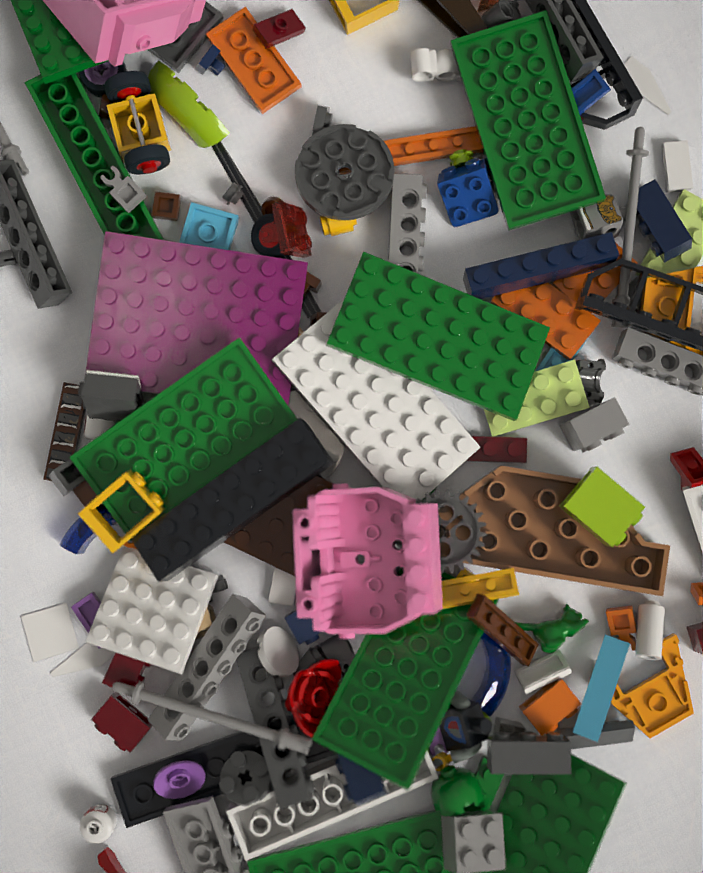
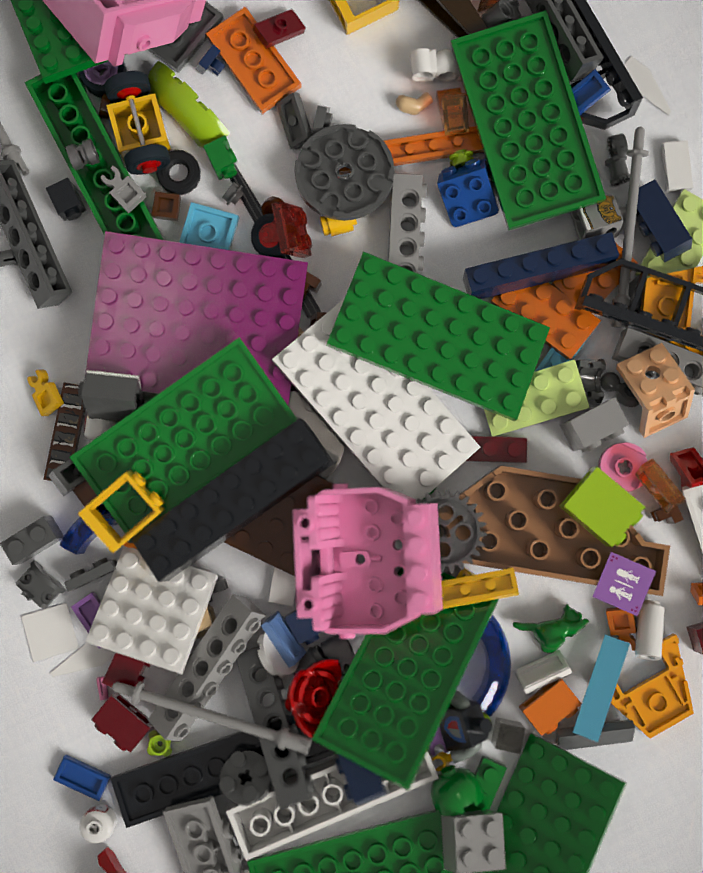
medium lavender dish [154,761,205,799] -> none
reddish brown tile [466,593,539,667] -> none
dark grey brick [487,732,571,774] -> none
none -> dark grey brick [0,516,65,565]
none -> dark grey piece [16,560,66,609]
none -> yellow plate [27,370,64,416]
none -> black brick [46,178,87,221]
none -> blue tile [53,755,112,801]
none -> dark grey plate [64,558,117,592]
none -> flat silver wheel [66,138,100,171]
none -> bright pink piece [96,676,109,700]
none -> lime plate [147,730,172,757]
none -> black tyre [156,150,201,195]
none -> green brick [203,135,238,180]
none -> medium blue tile [261,611,306,668]
none -> dark grey plate [276,92,313,150]
none -> tan arm [396,92,433,115]
none -> clear orange slope [436,87,469,136]
none -> medium lavender sticker [592,552,656,616]
none -> bright pink plate [598,442,650,492]
none -> dark grey plate [600,372,639,407]
none -> dark grey connector [605,133,630,186]
none -> light nougat bracket [616,343,695,438]
none -> clear orange brick [635,459,686,514]
none -> reddish brown tile [650,496,684,524]

